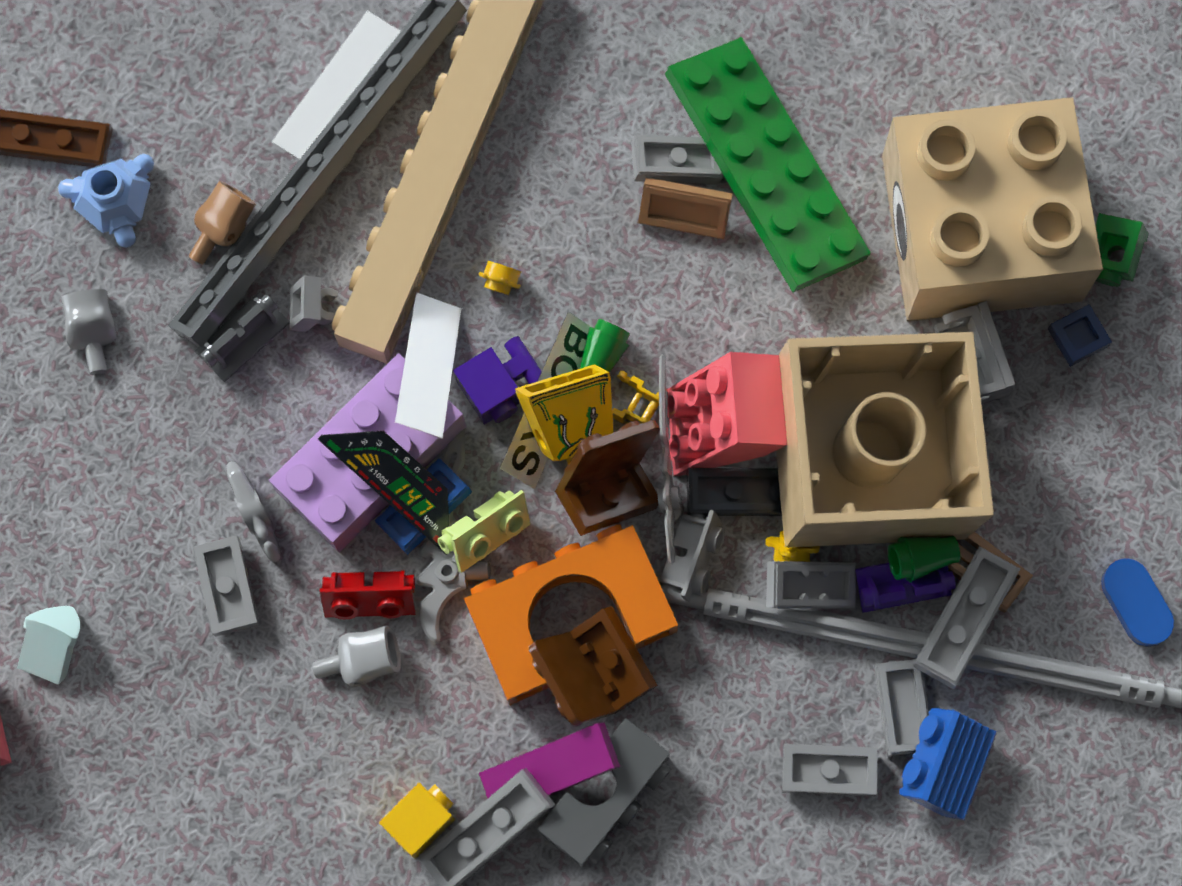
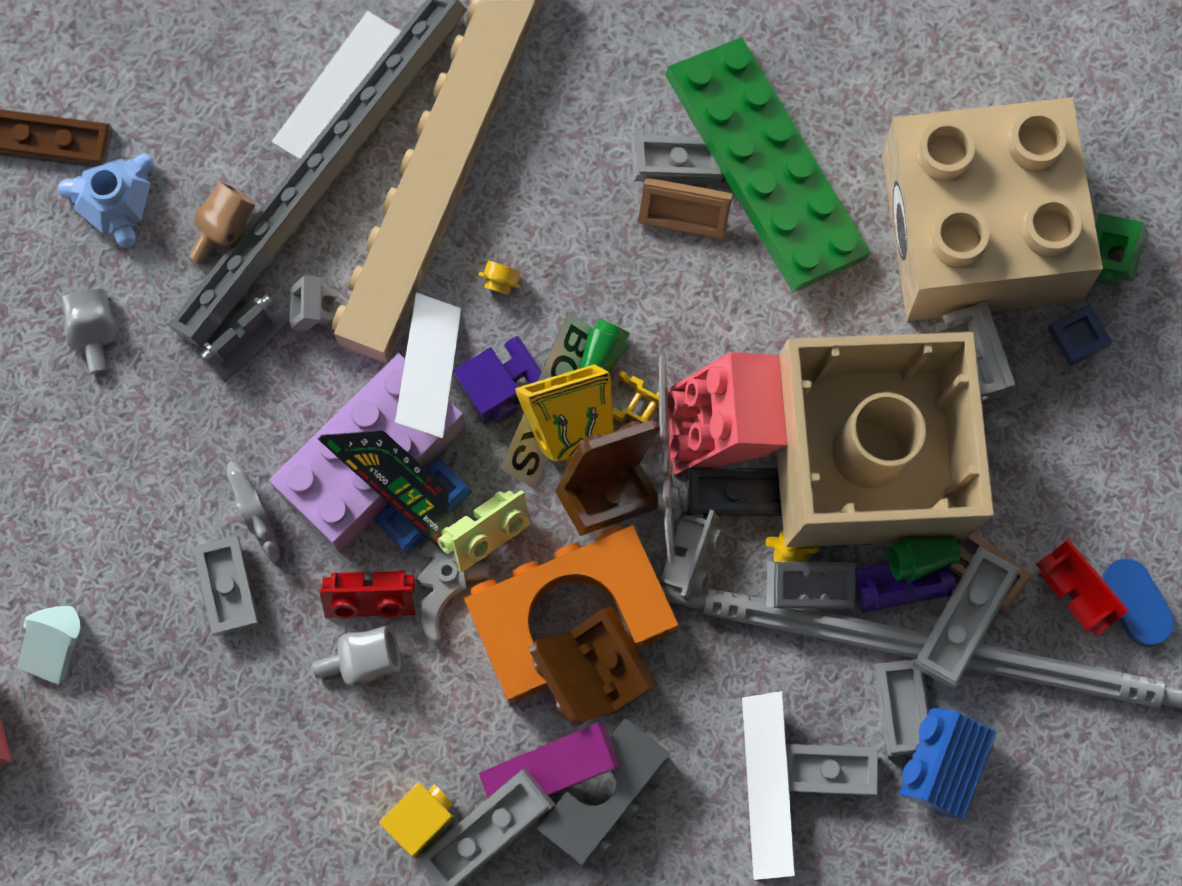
none -> white sticker [742,691,795,880]
none -> red hinge [1036,539,1129,637]

